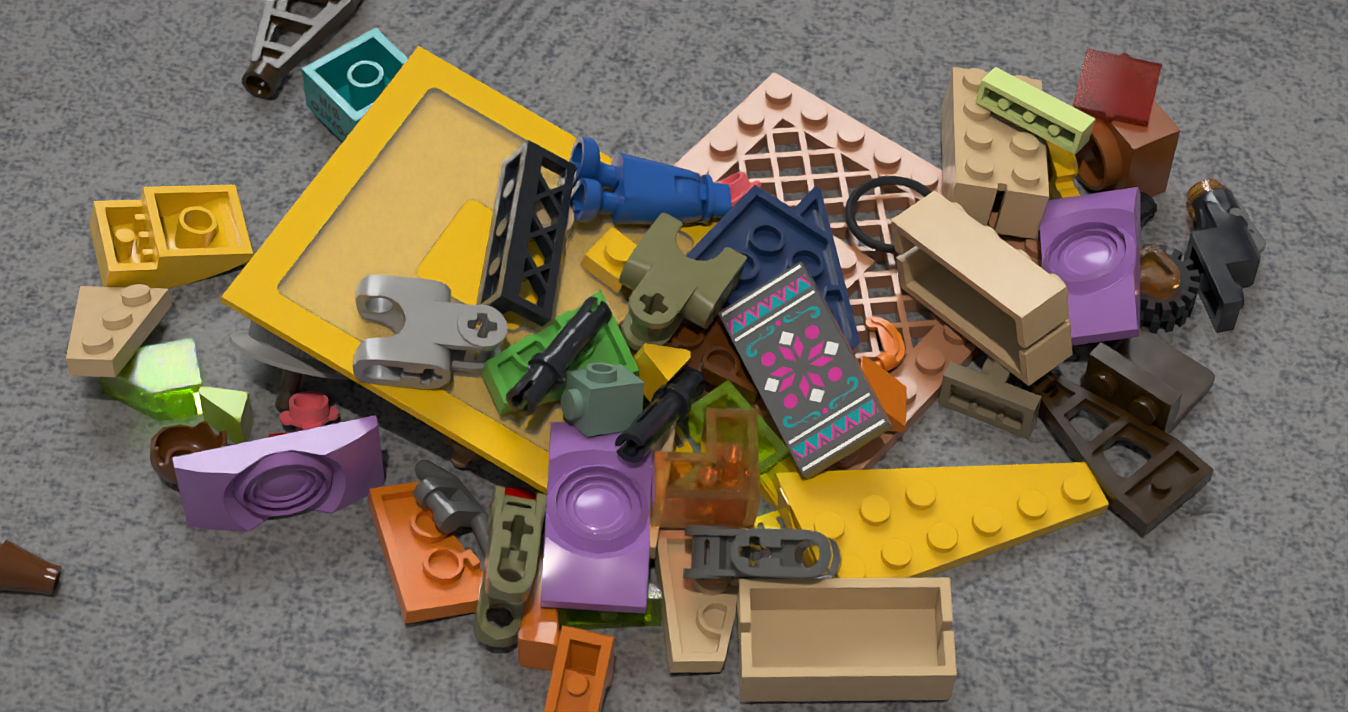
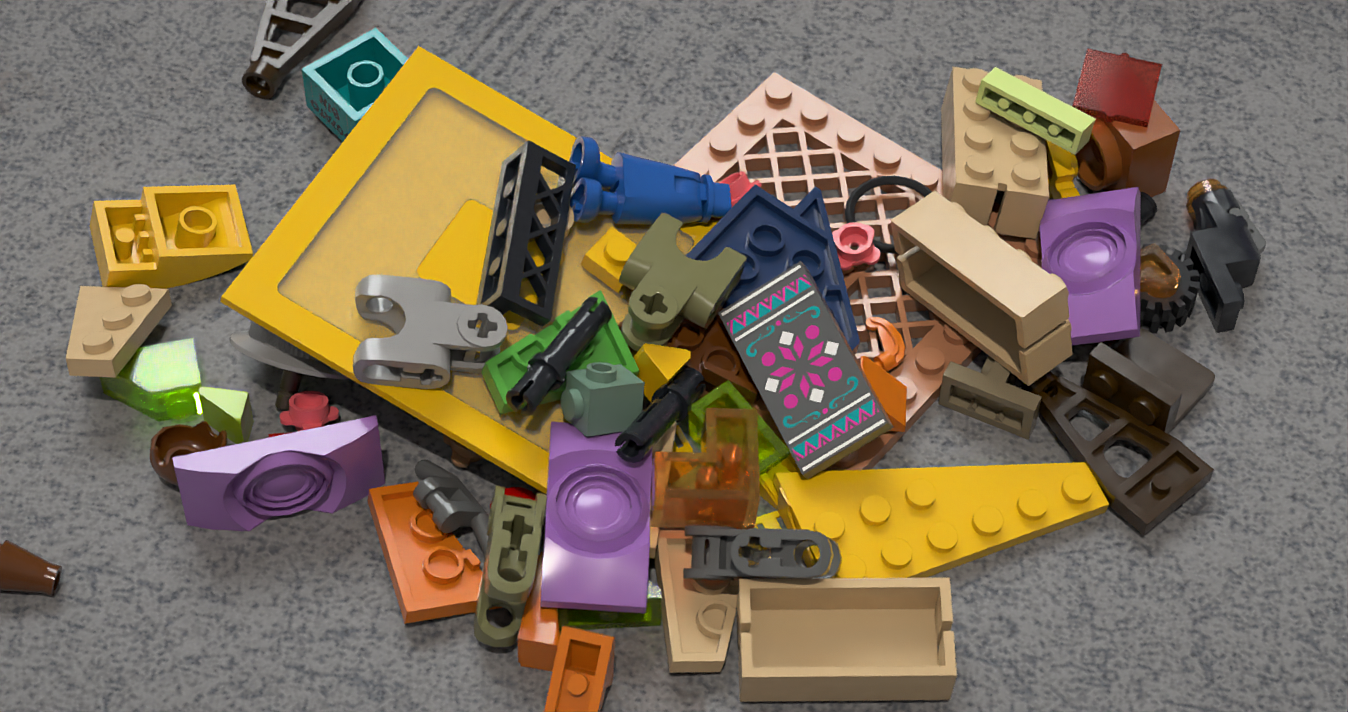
none -> coral plate [832,222,880,271]

